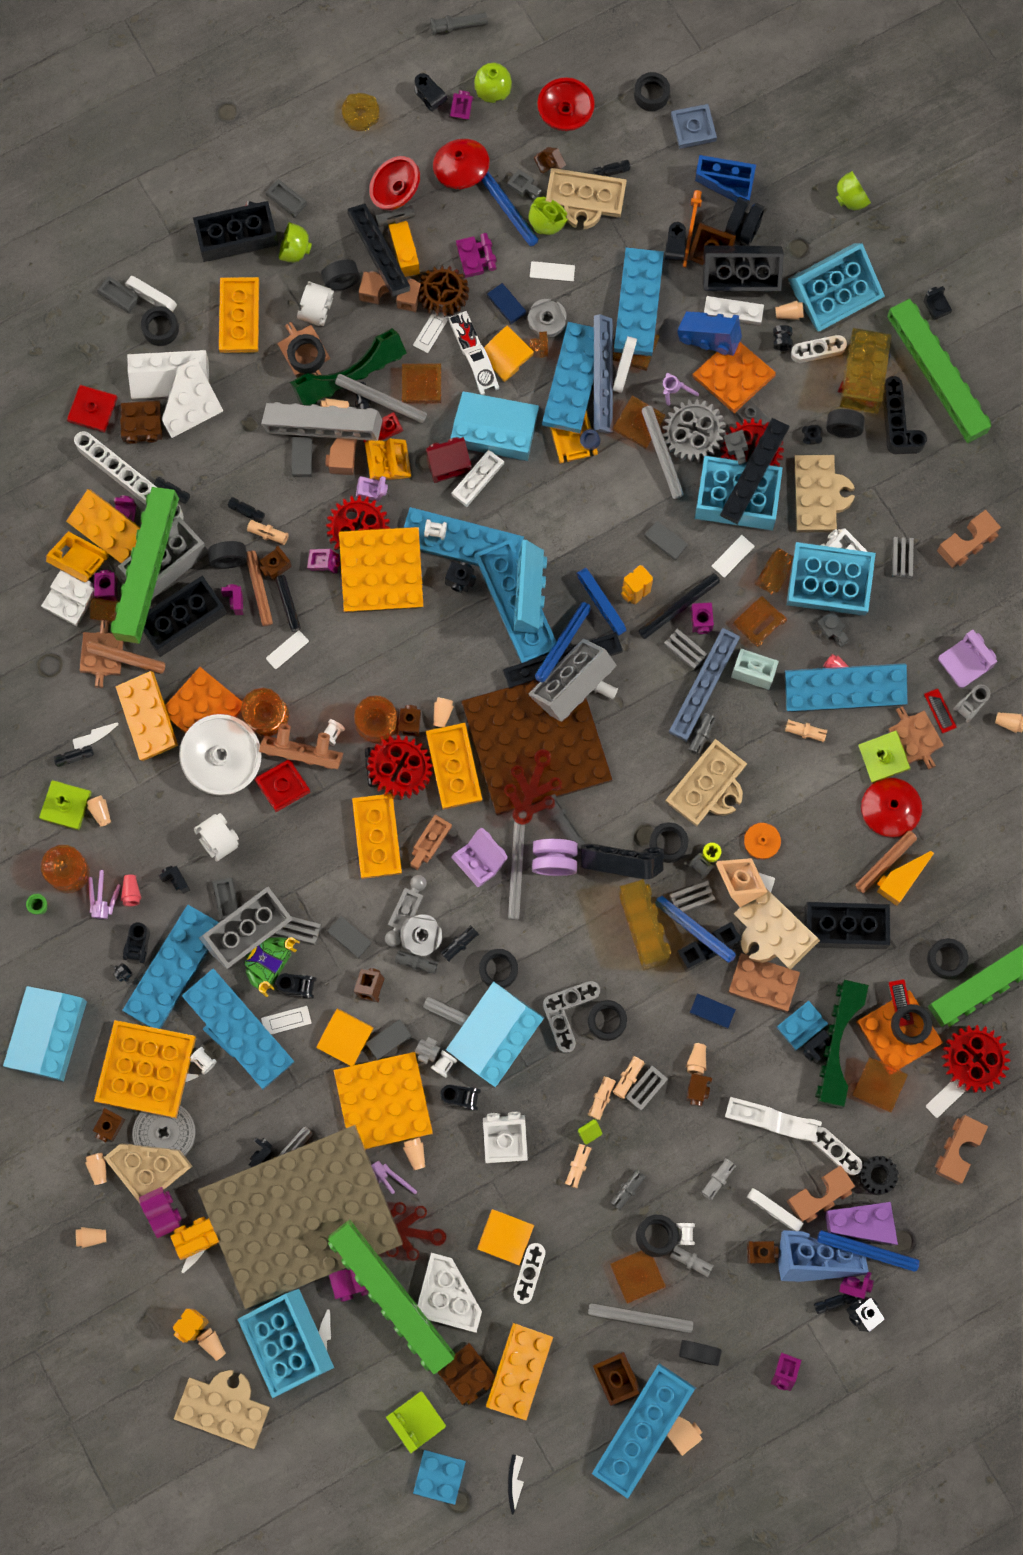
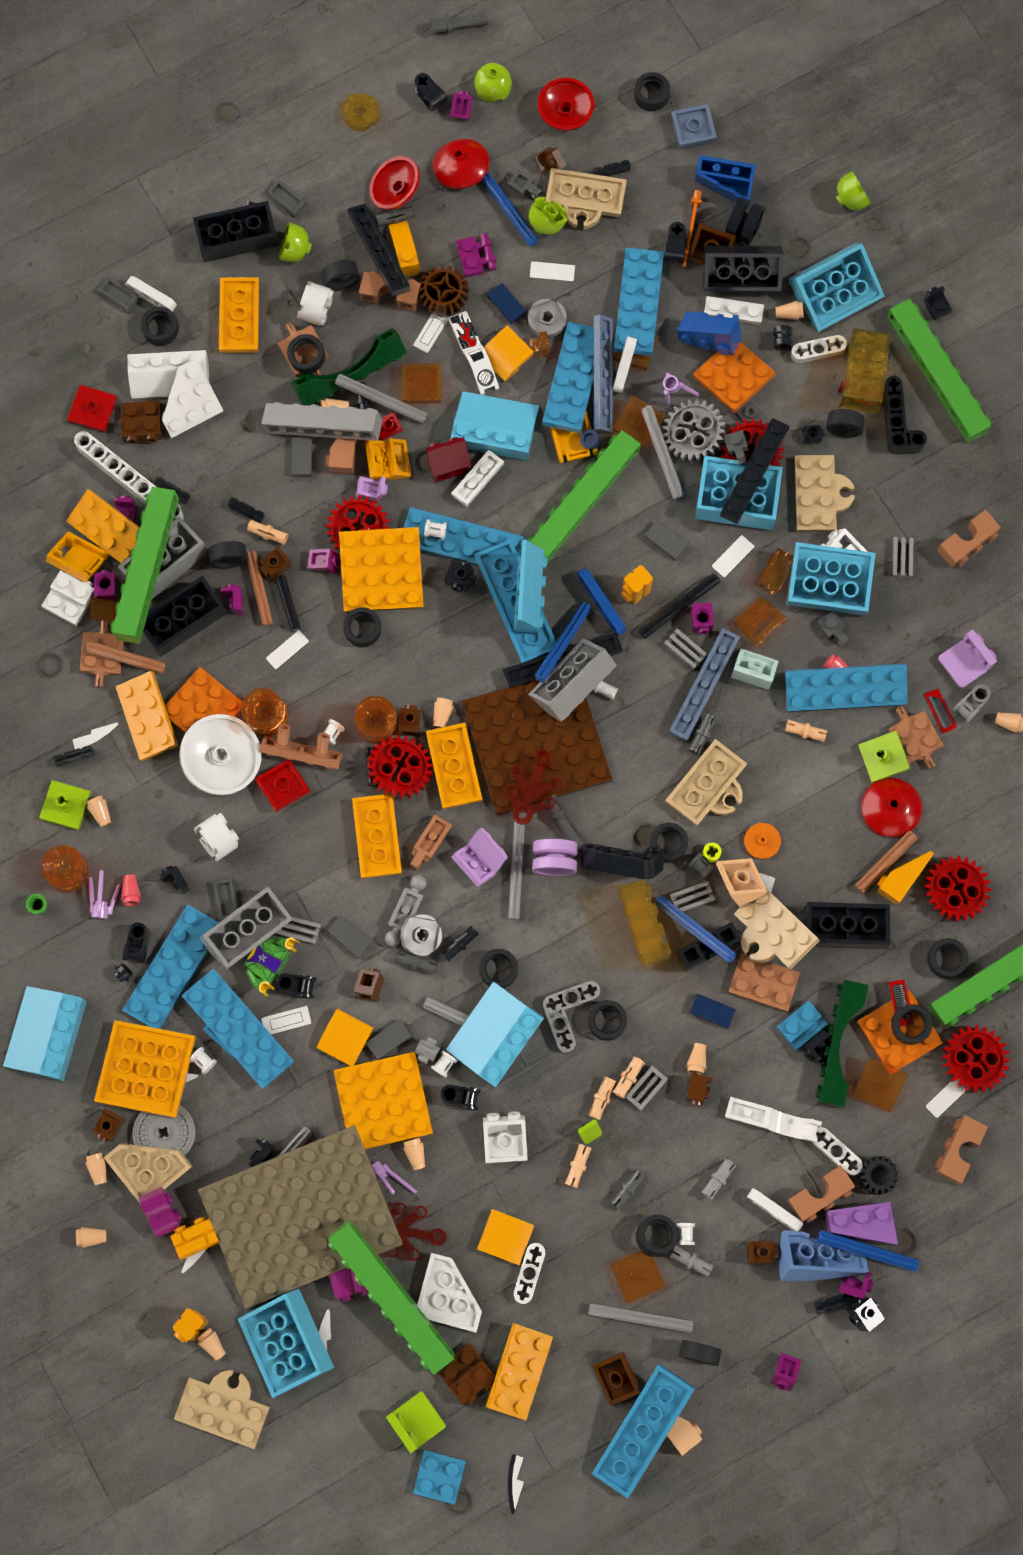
none -> black tyre [343,607,381,647]
none -> bright green brick [528,430,641,563]
none -> red gear [924,855,992,922]

